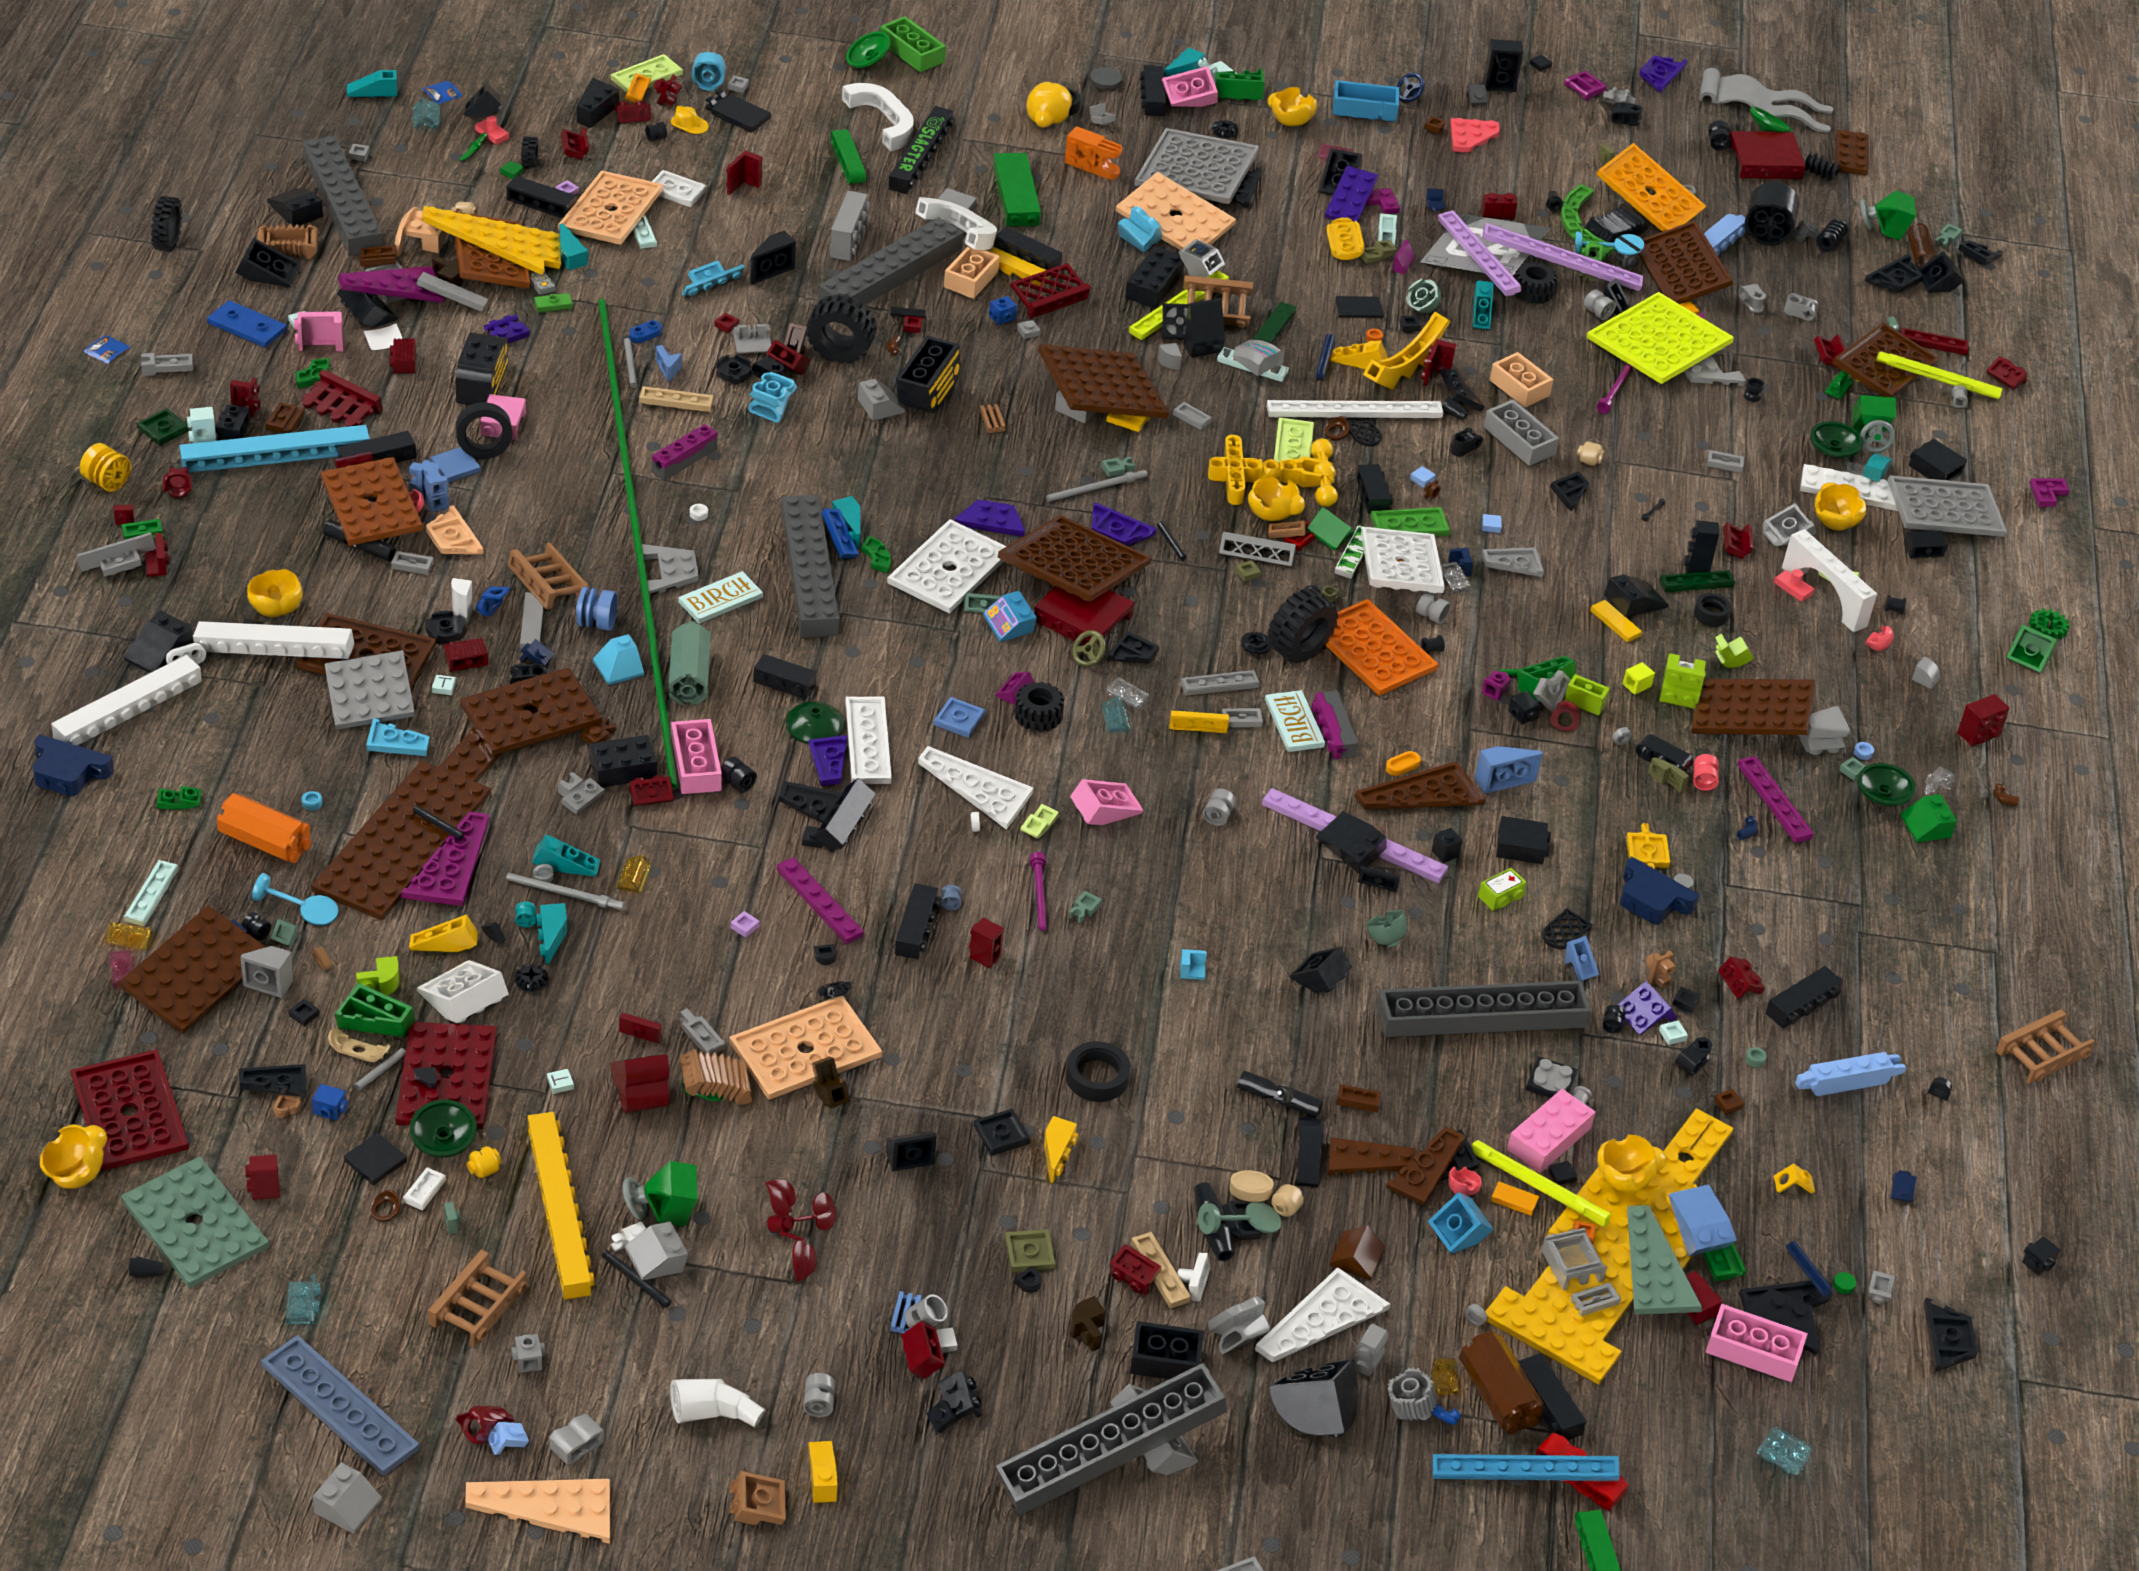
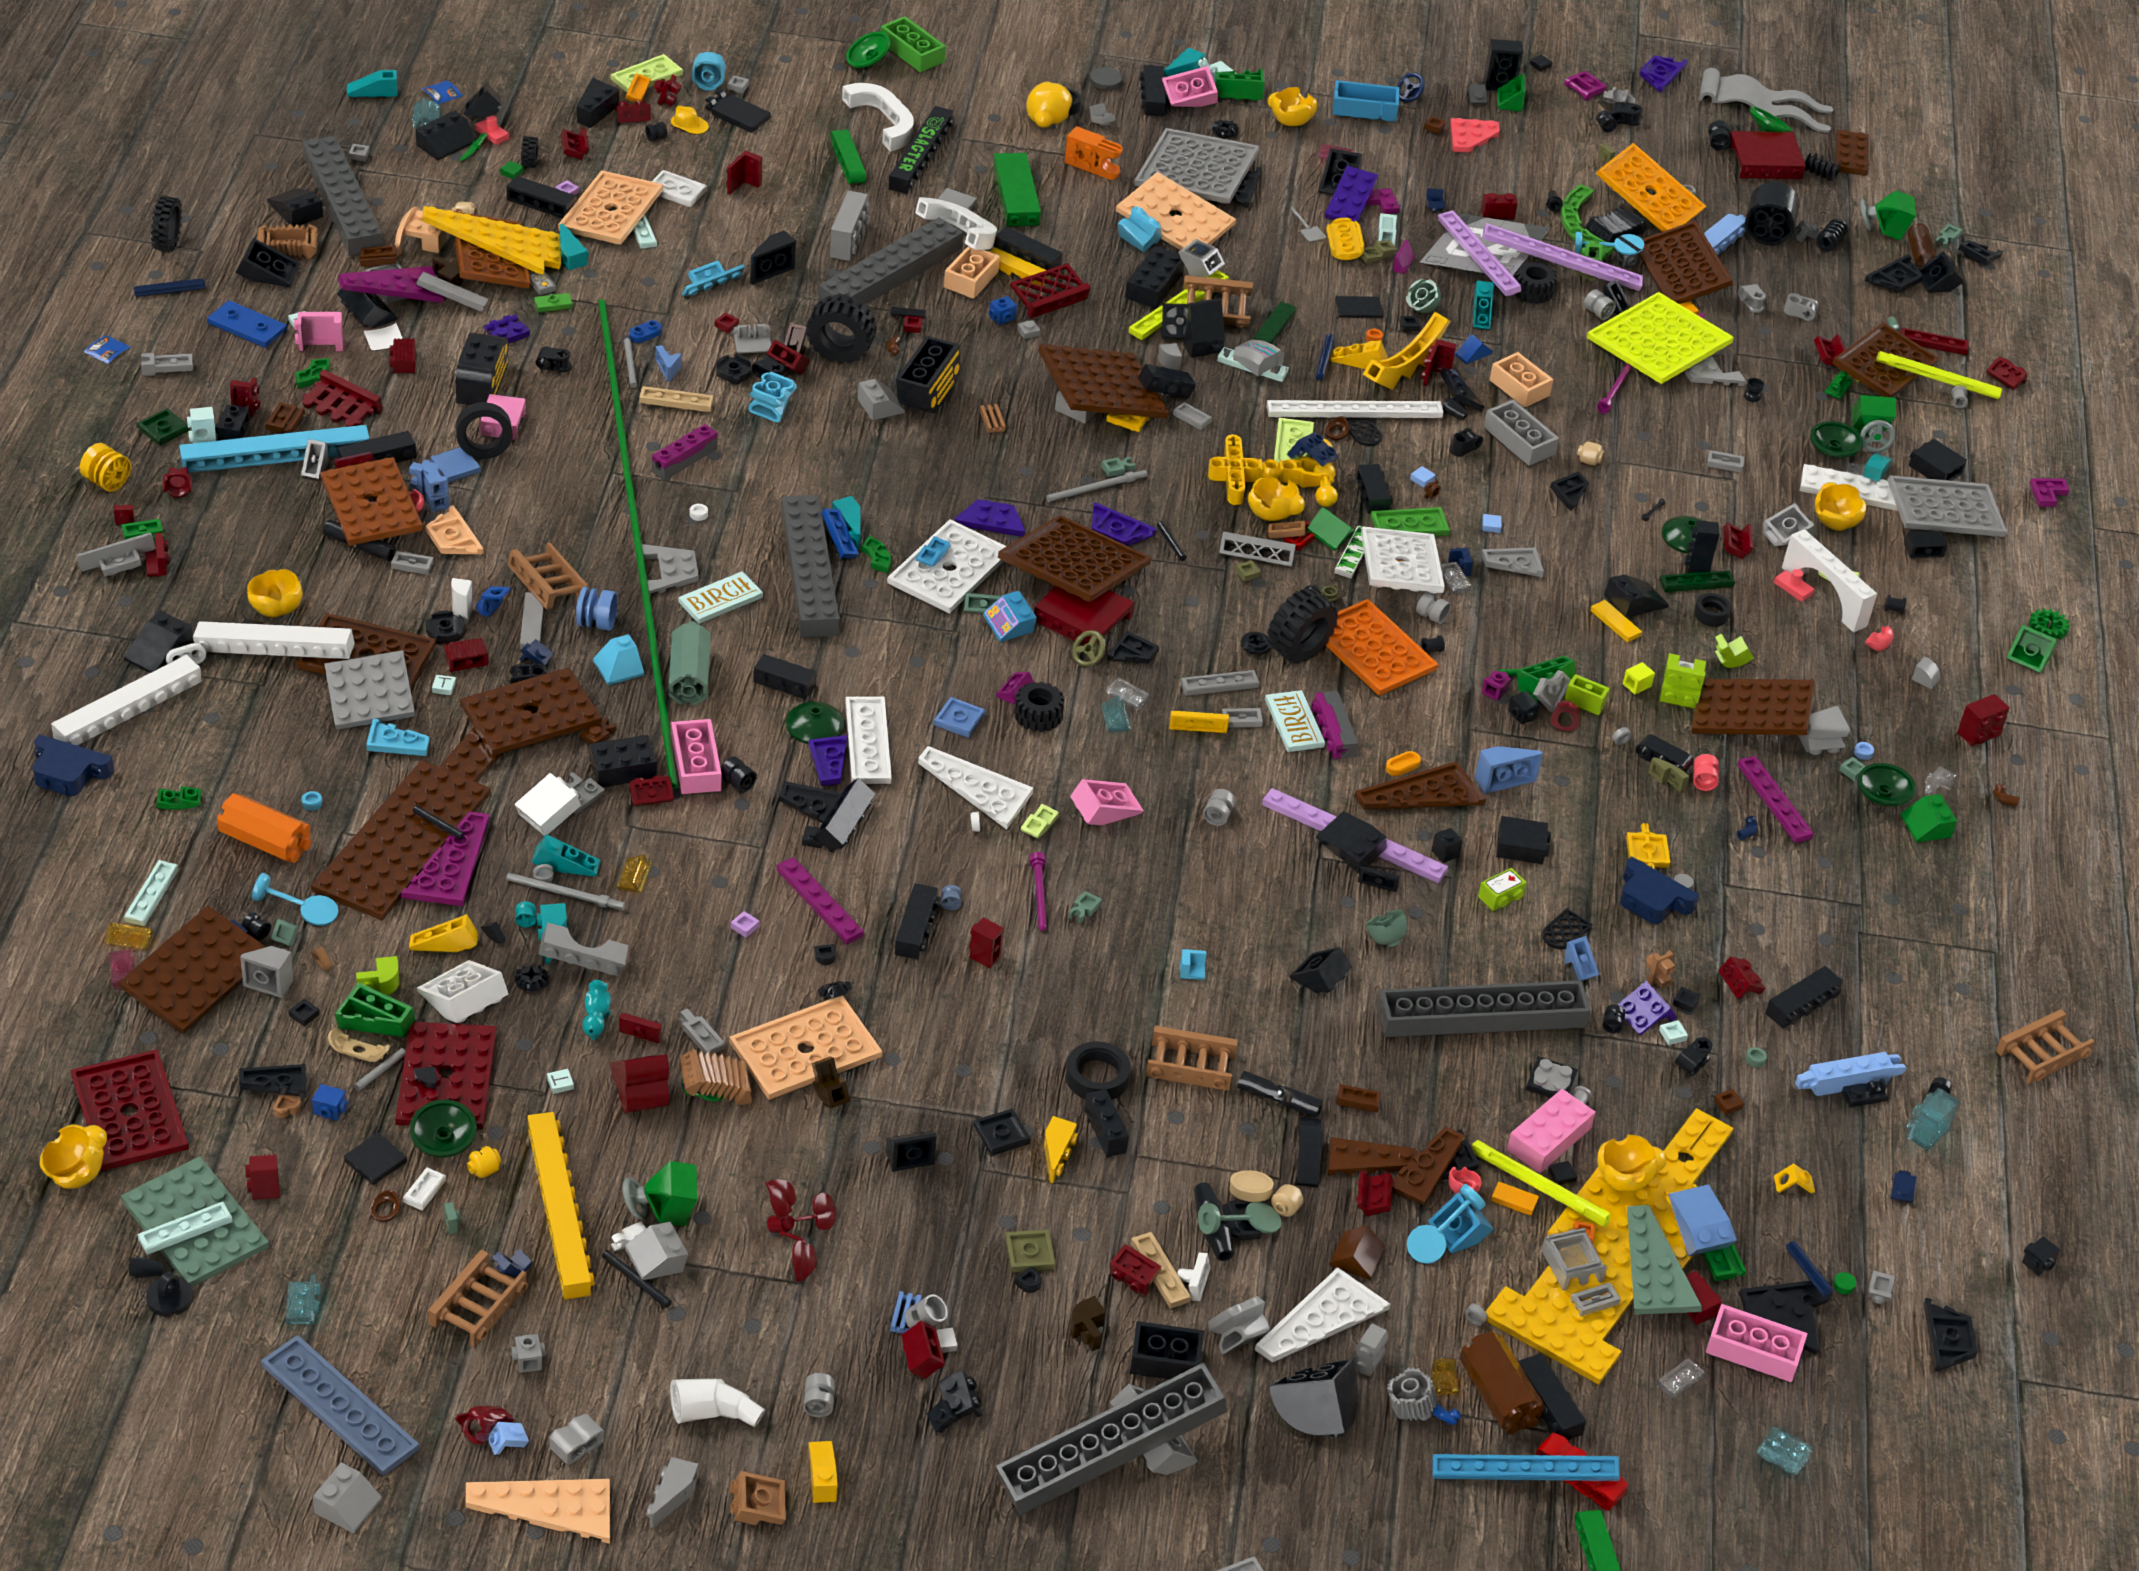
none -> dark blue axle [133,278,205,297]
none -> light aqua tile [137,1202,232,1255]
none -> black tile [146,1271,193,1317]
none -> light grey slope [301,439,328,479]
none -> black slope [416,111,477,161]
none -> dark blue bracket [492,1249,533,1278]
none -> white brick [515,773,581,836]
none -> black piece [535,346,571,373]
none -> light grey arch [538,923,628,976]
none -> teal animal [582,980,611,1040]
none -> light grey slope [646,1457,698,1528]
none -> dark azure slope [916,536,951,567]
none -> black brick [1084,1089,1129,1157]
none -> black brick [1138,363,1197,399]
none -> medium nougat fence [1146,1026,1238,1091]
none -> dark blue bracket [1287,432,1339,466]
none -> light grey piece [1290,207,1327,243]
none -> dark red bracket [1356,1170,1393,1217]
none -> medium azure piece [1407,1184,1486,1264]
none -> blue slope [1455,334,1493,365]
none -> green slope [1497,73,1525,112]
none -> black wheel [1596,110,1617,132]
none -> clear plate [1656,1358,1704,1399]
none -> dark green dish [1661,516,1703,554]
none -> black plate [1842,1078,1889,1107]
none -> clear light blue brick [1906,1088,1960,1151]

